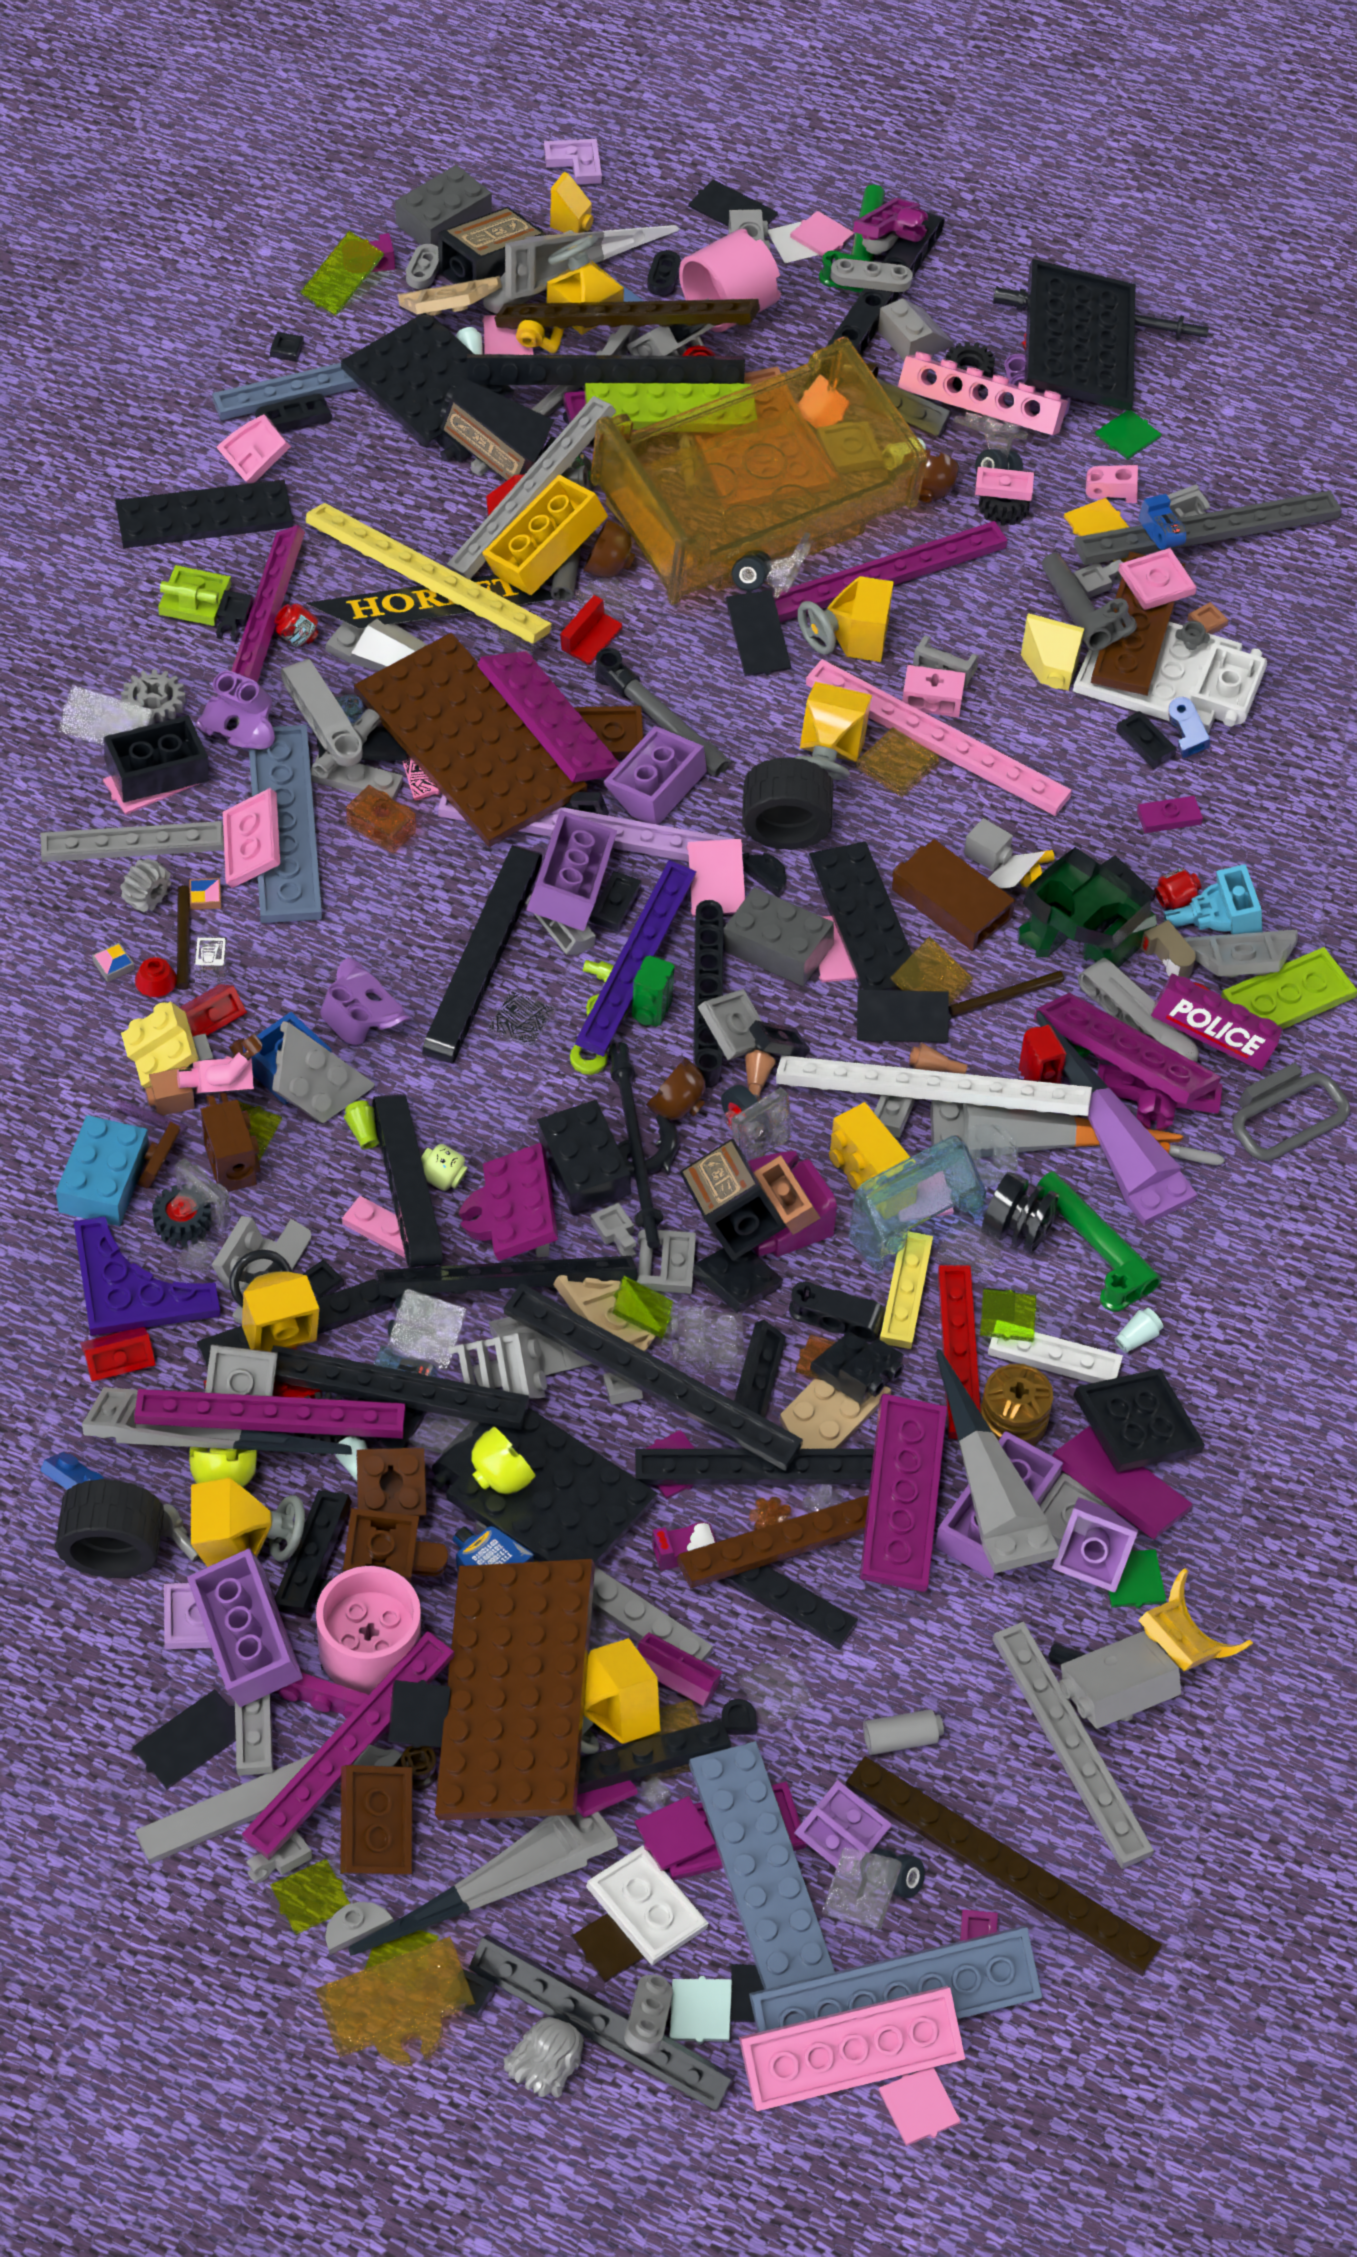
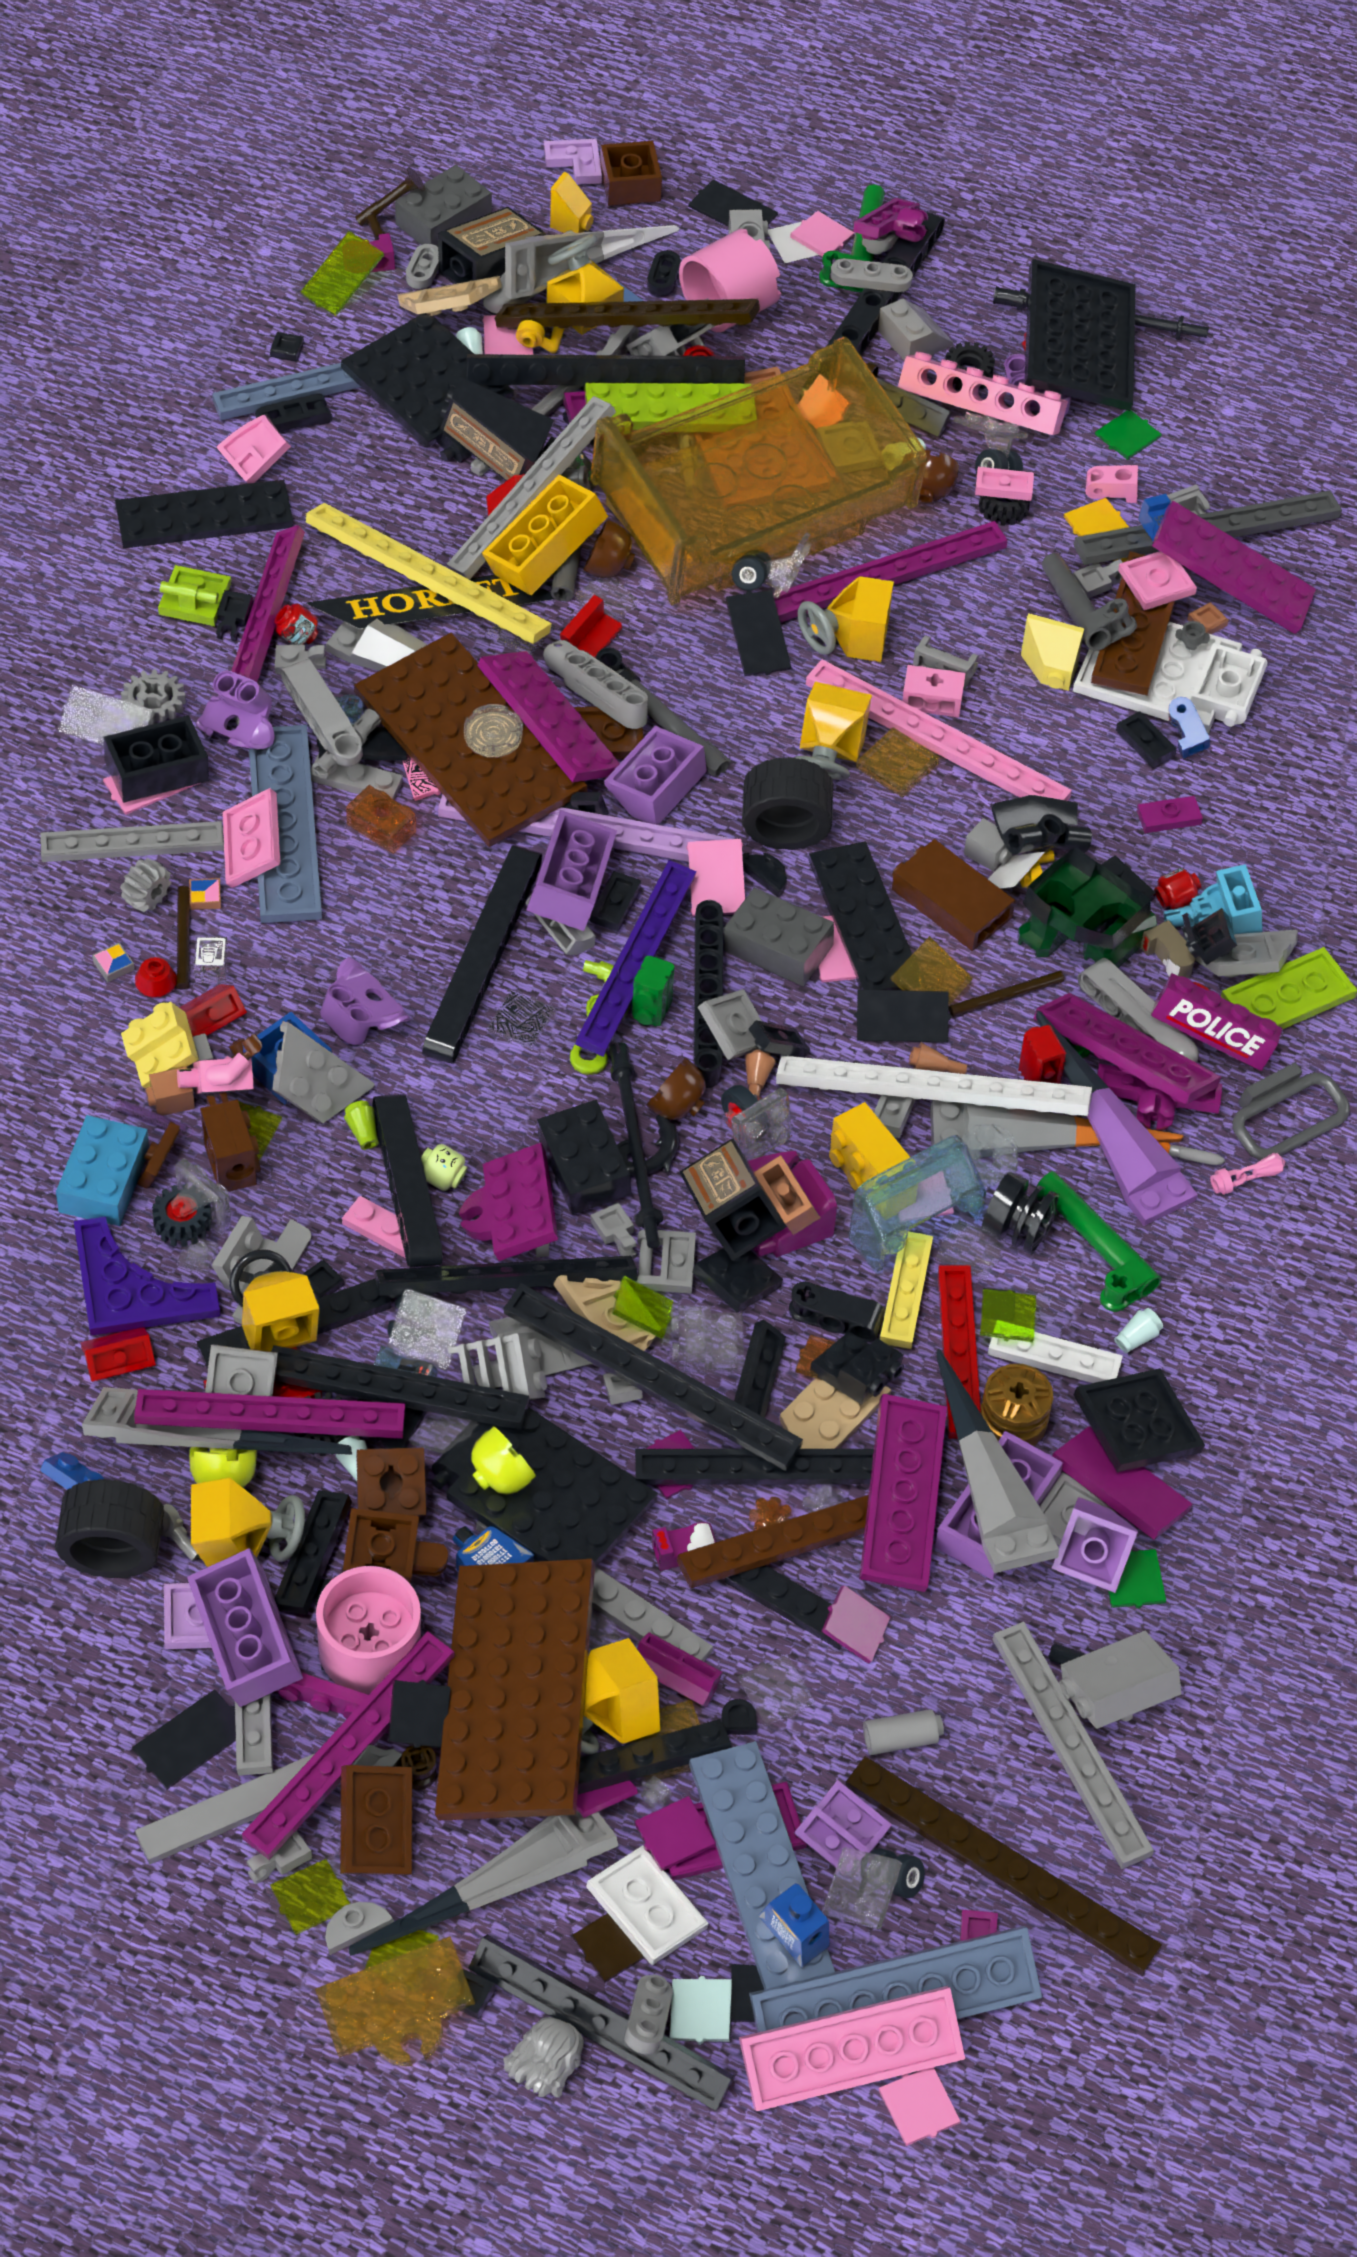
yellow piece [1138,1568,1253,1672] -> none
none -> light grey plate [275,645,326,674]
none -> dark brown piece [355,167,425,240]
none -> clear tile [464,704,523,757]
none -> light grey piece [543,640,648,729]
none -> reddish brown brick [600,140,662,206]
none -> blue torso [759,1883,830,1968]
none -> piece [821,1585,891,1664]
none -> black panel [991,795,1092,854]
none -> magenta plate [1152,501,1316,634]
none -> black bracket [1182,908,1237,965]
none -> bright pink piece [1210,1153,1285,1195]

